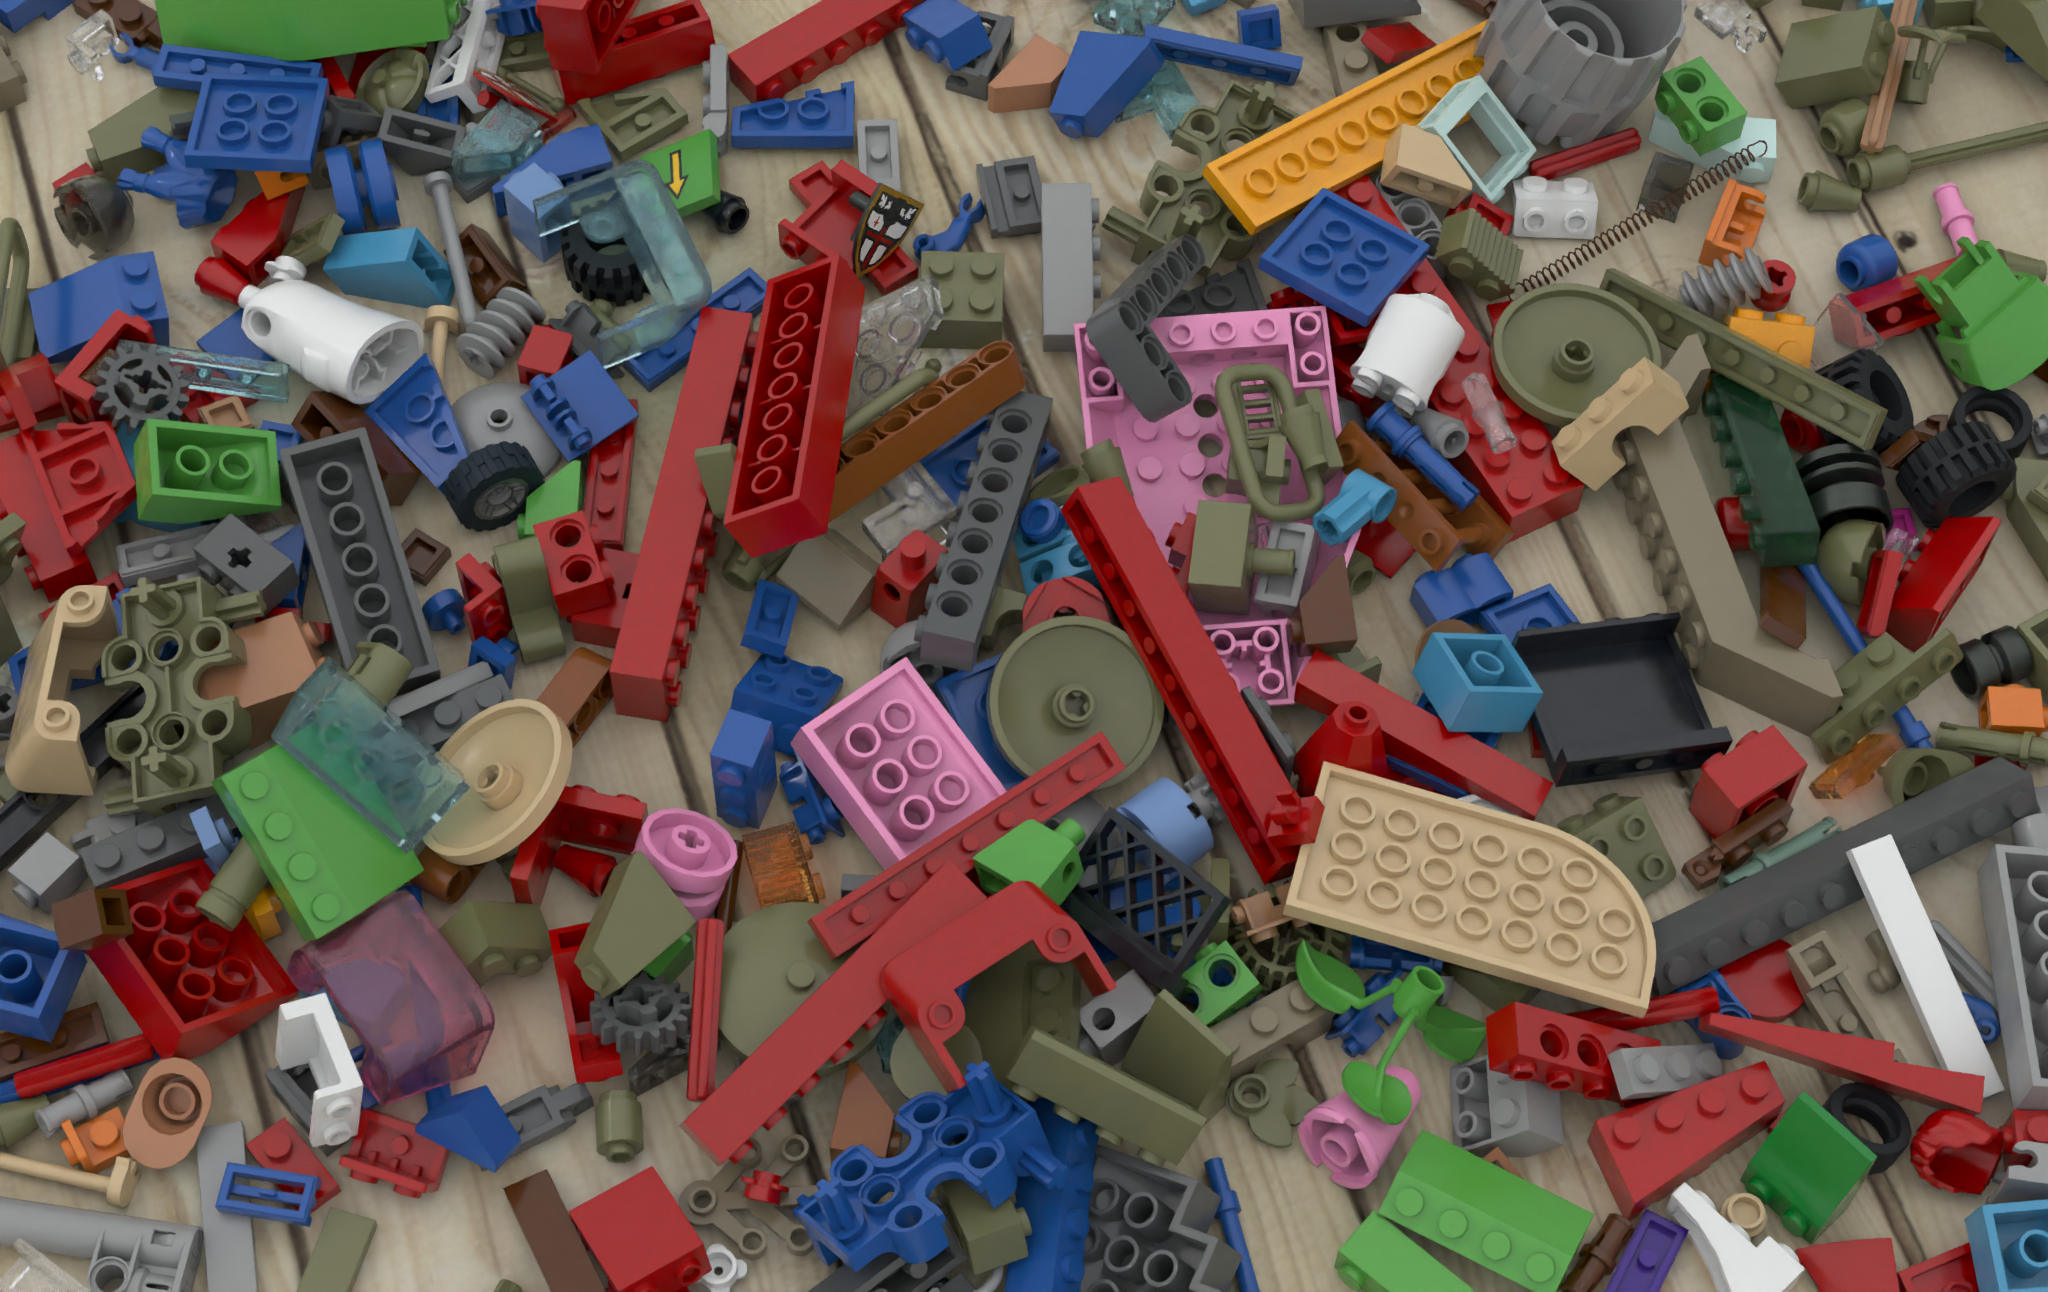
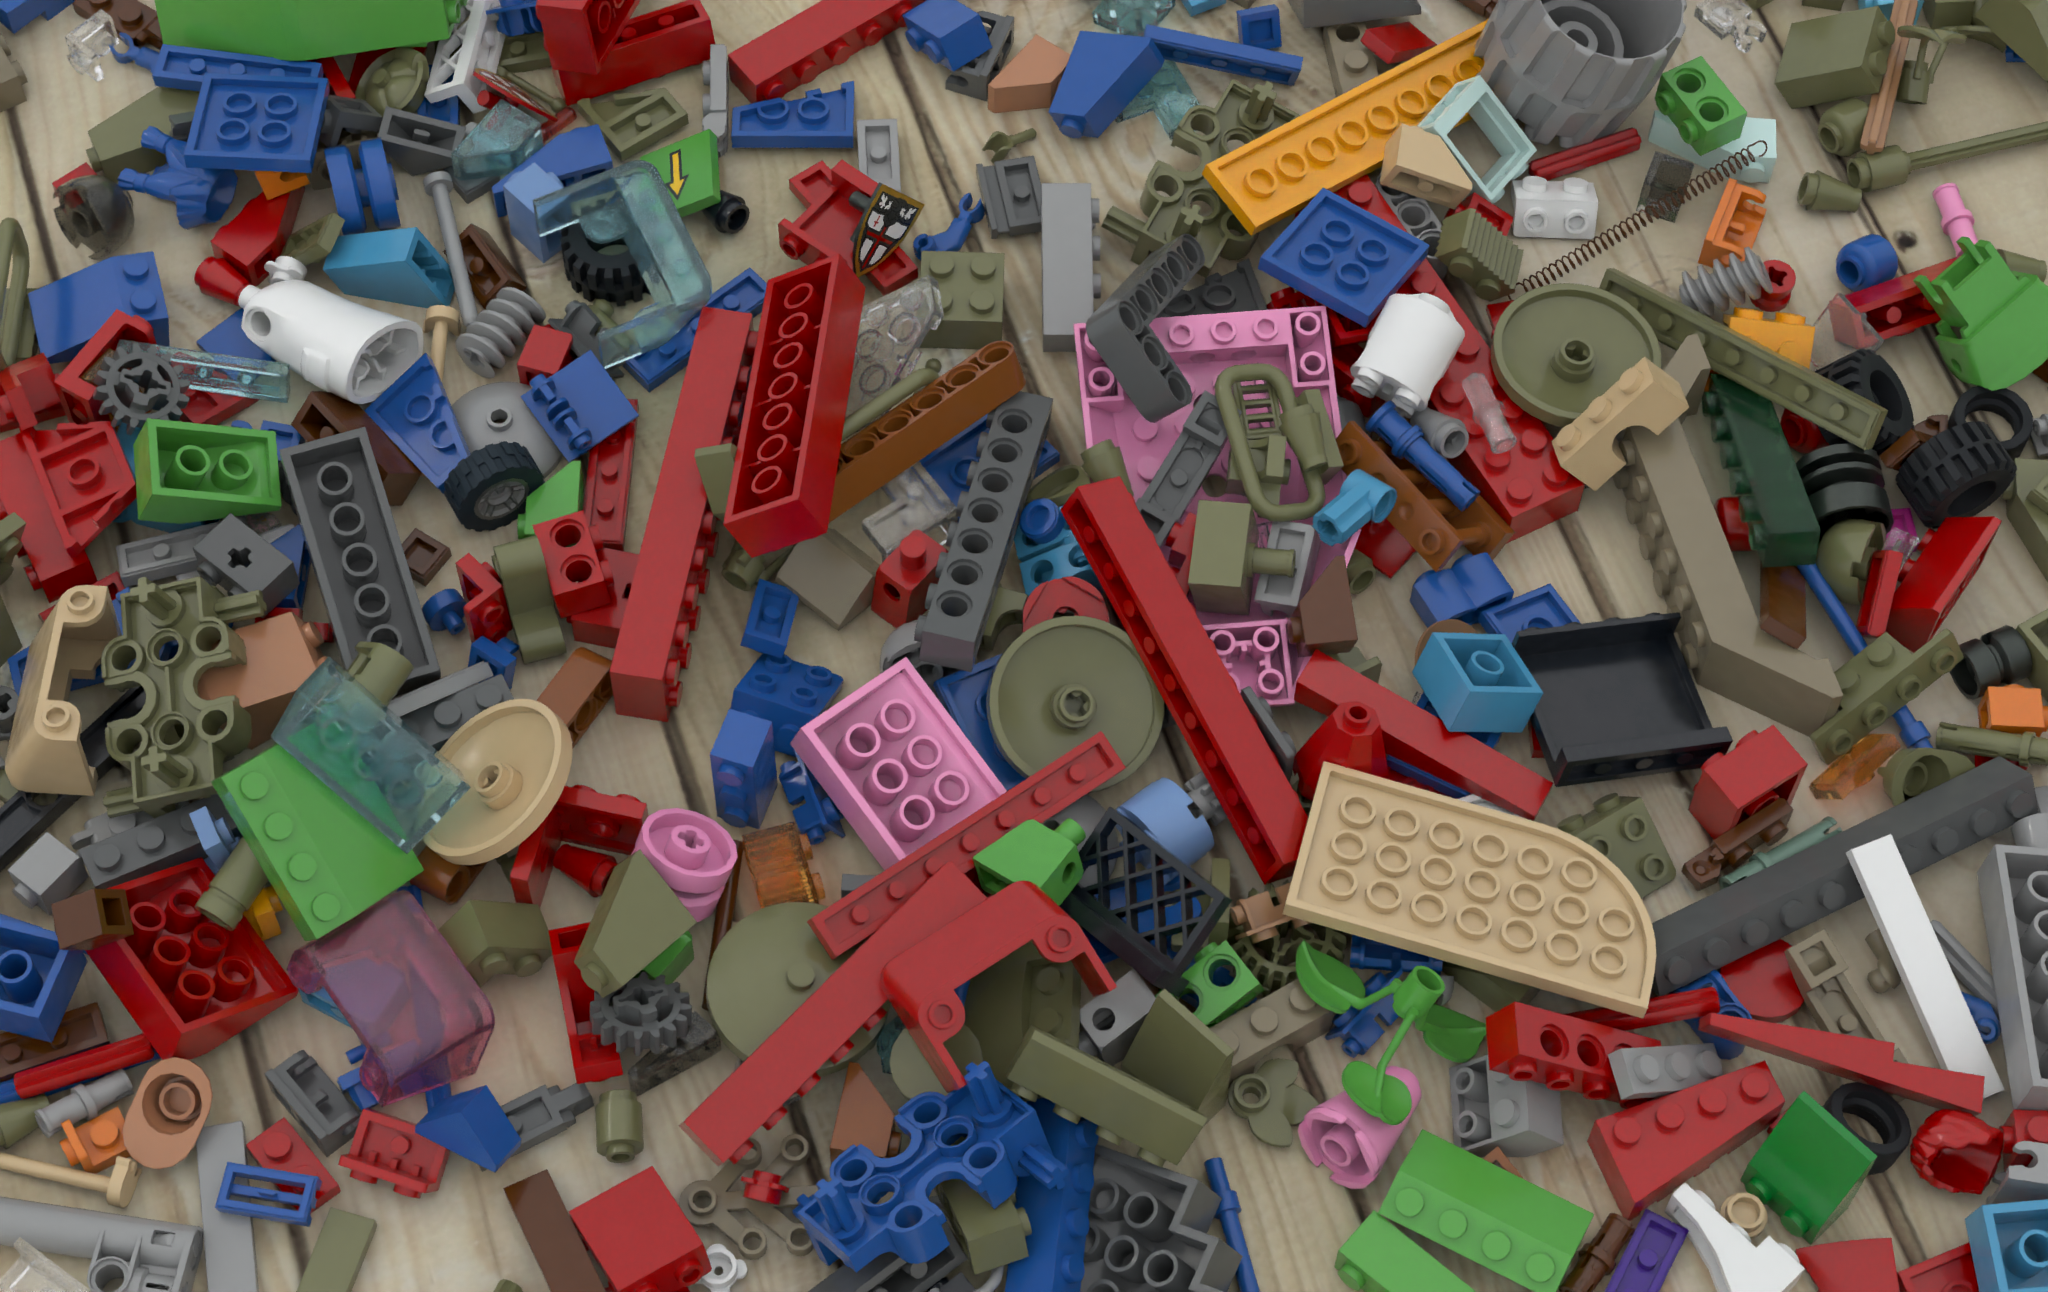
medium nougat tile [197,394,254,429] -> none
white panel [275,993,364,1147] -> none
red axle [686,918,724,1103] -> none
red tile [1267,789,1325,848] -> none
none -> olive hand [982,128,1036,163]
none -> dark grey slope [1136,391,1242,549]

